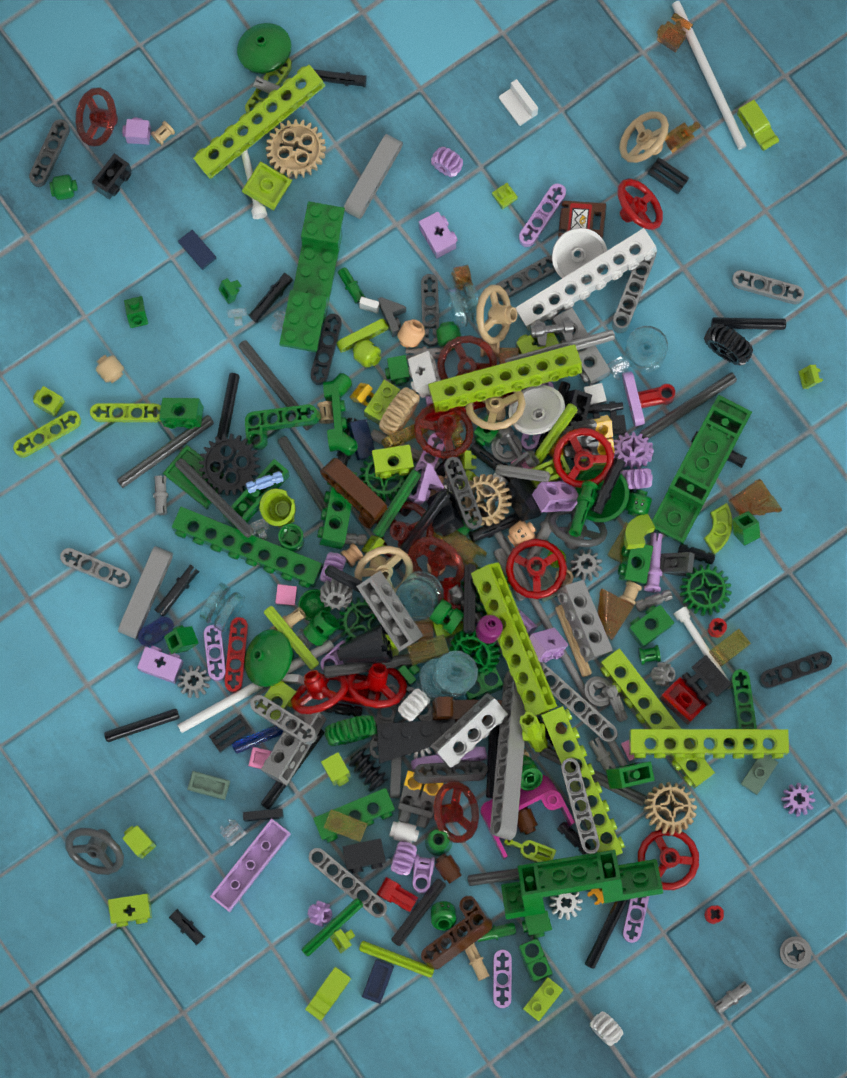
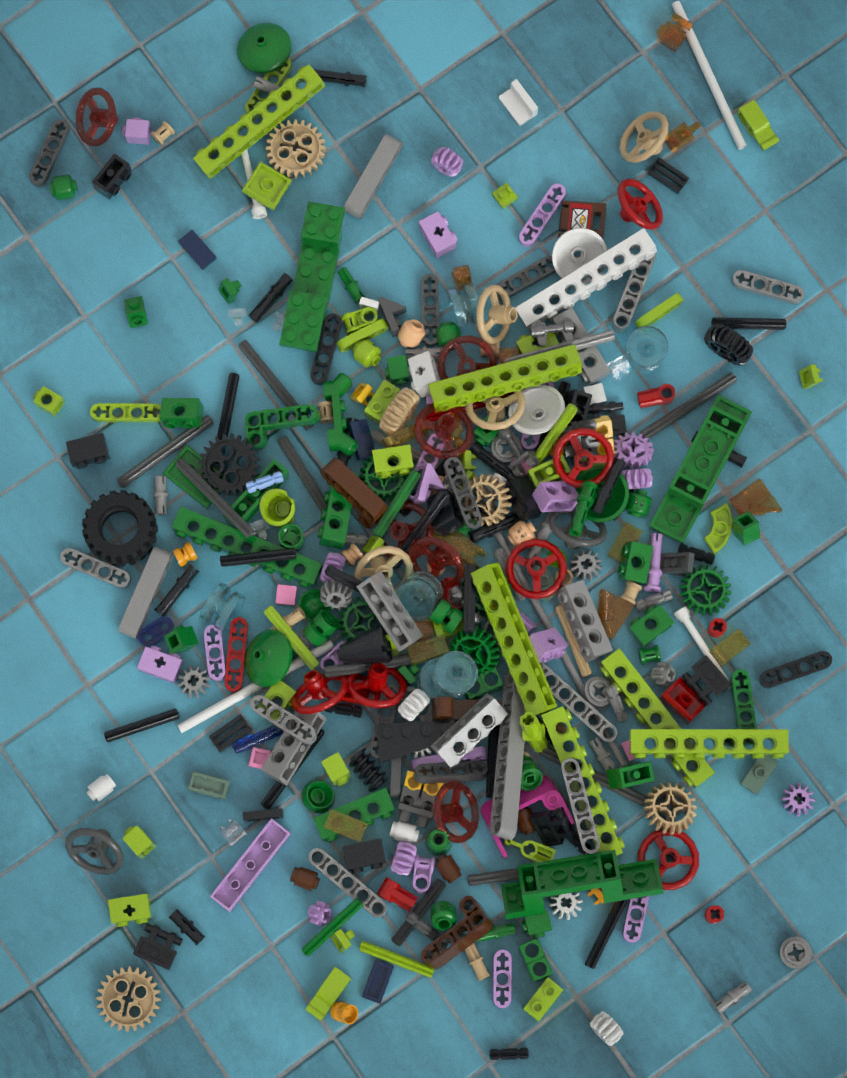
lime beam [13,411,81,458] -> none
tan head [96,355,124,383] -> none
white tile [281,674,305,685] -> none
green gear [325,715,377,746] -> none
magenta head [476,615,503,644] -> none
light grey axle [495,465,550,482] -> none
lavender beam [622,371,645,427] -> none
lime tile [624,514,655,549] -> none
none -> black brick [66,433,110,469]
none -> black tyre [82,490,158,567]
none -> white brick [86,774,116,802]
none -> tan gear [96,966,162,1032]
none -> black plate [133,923,183,970]
none -> light orange wheel [172,542,198,567]
none -> black axle [220,548,296,567]
none -> reddish brown brick [290,866,320,892]
none -> green hat [302,780,335,813]
none -> light orange wheel [331,1001,358,1025]
none -> lime piece [341,307,378,336]
none -> dark grey axle [405,911,439,941]
none -> black axle [489,1048,529,1060]
none -> black plate [530,808,576,846]
none -> lime beam [635,293,684,331]

